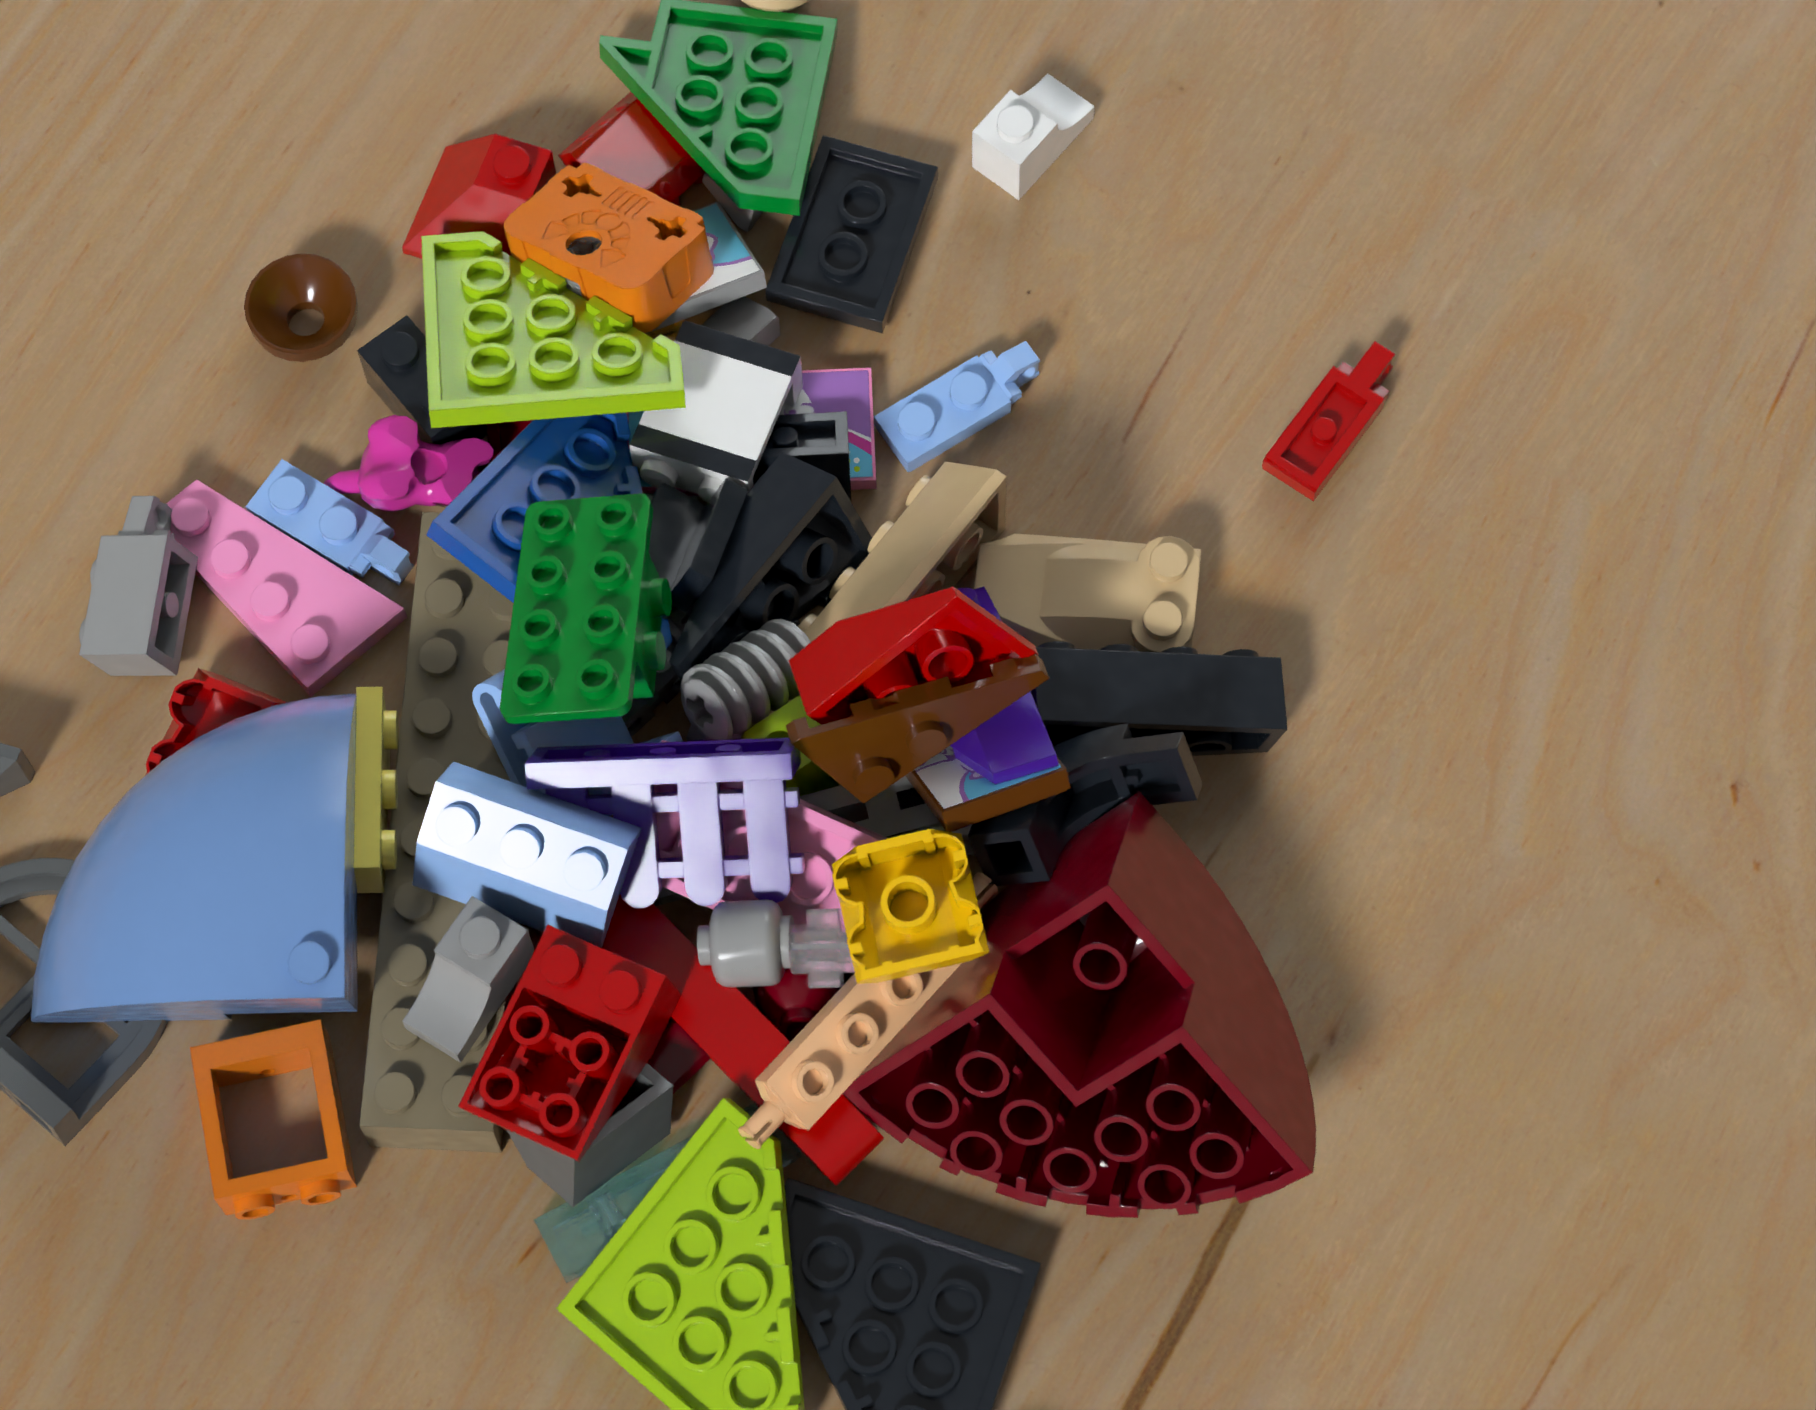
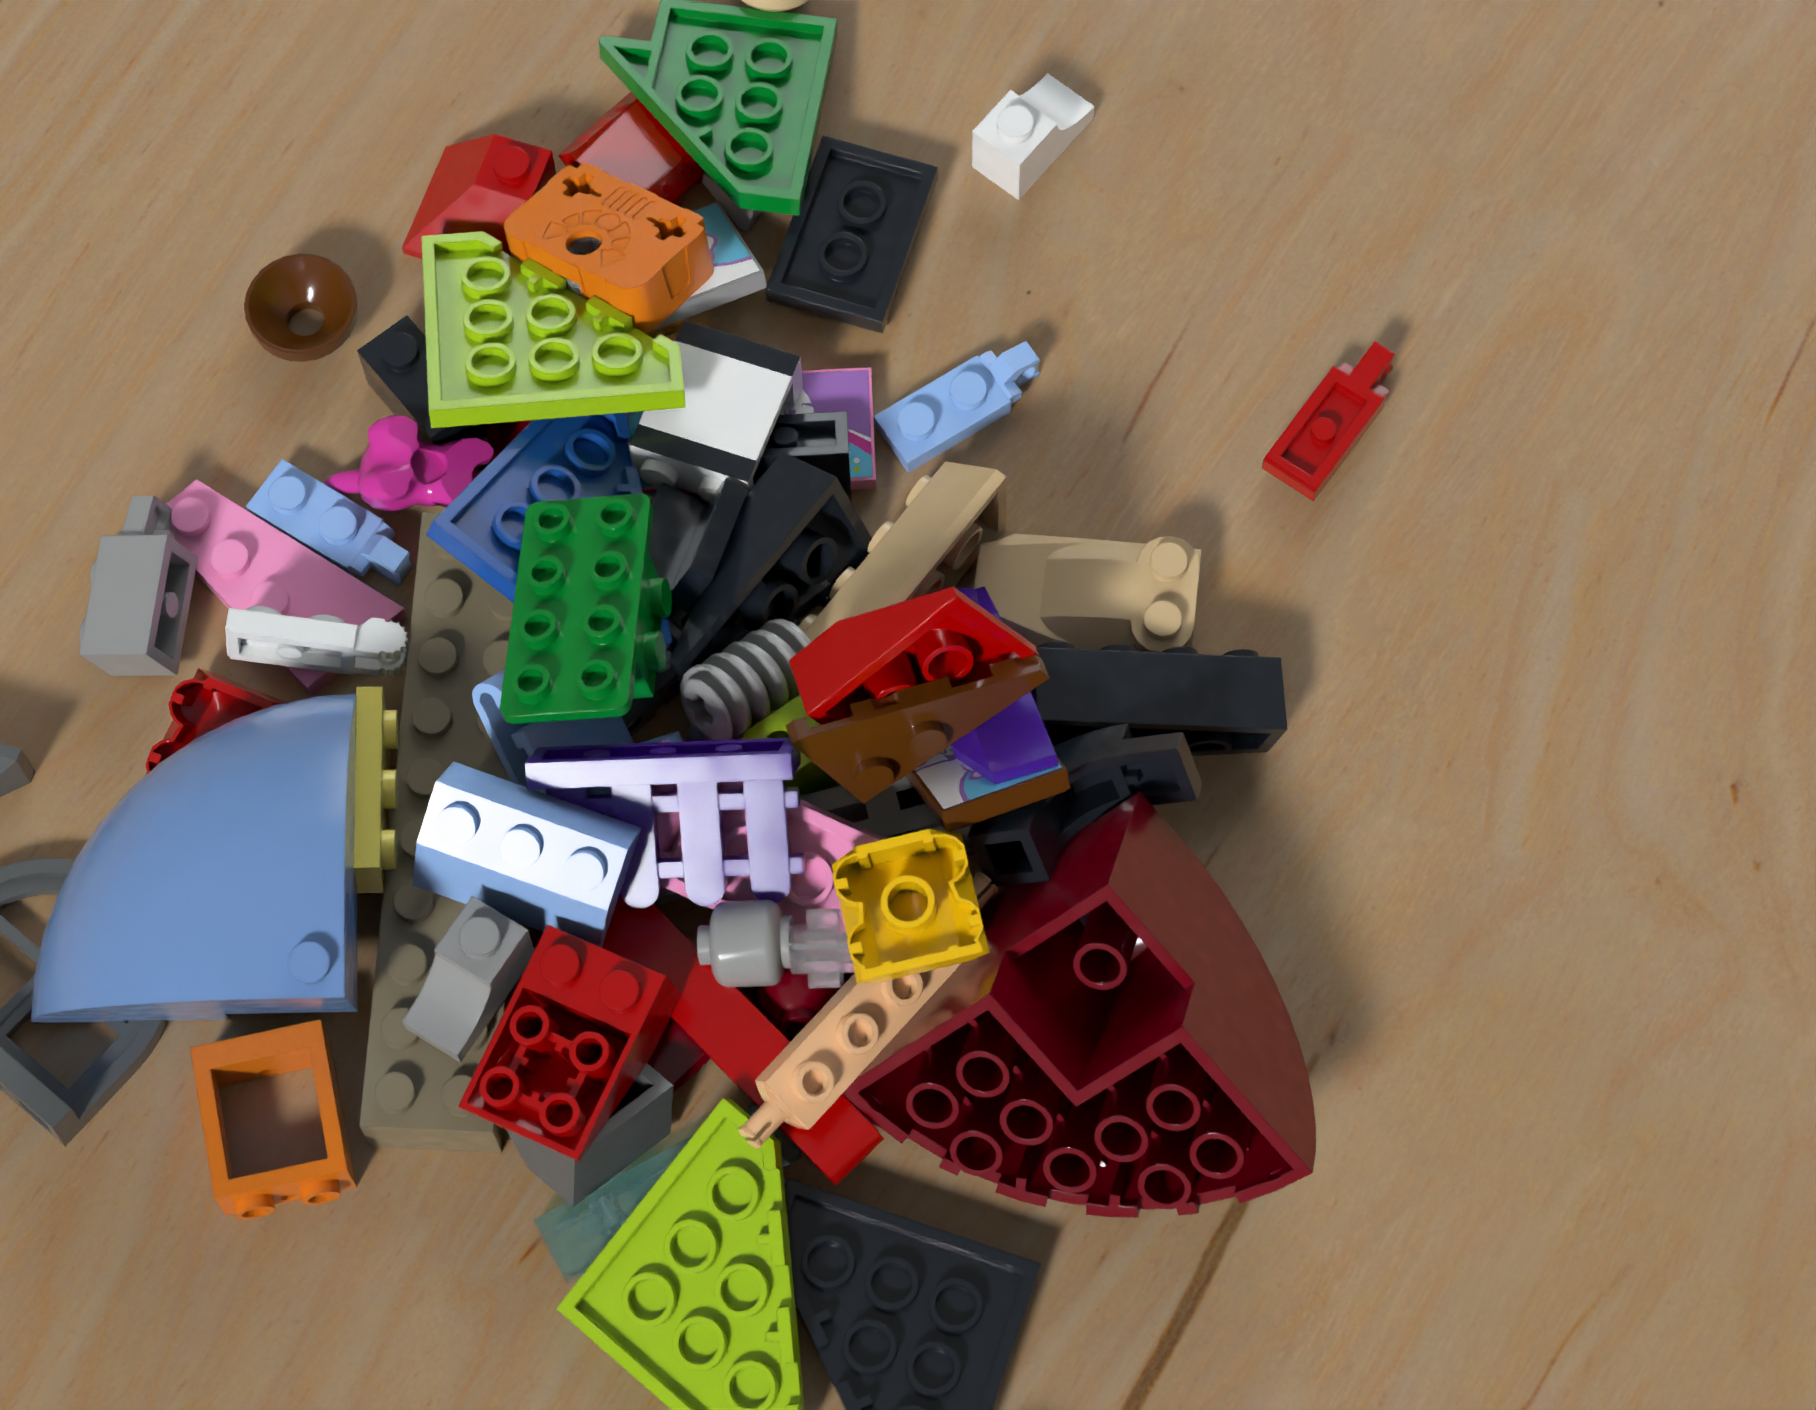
light grey slope [702,296,780,346] -> none
none -> white hinge [225,606,408,677]

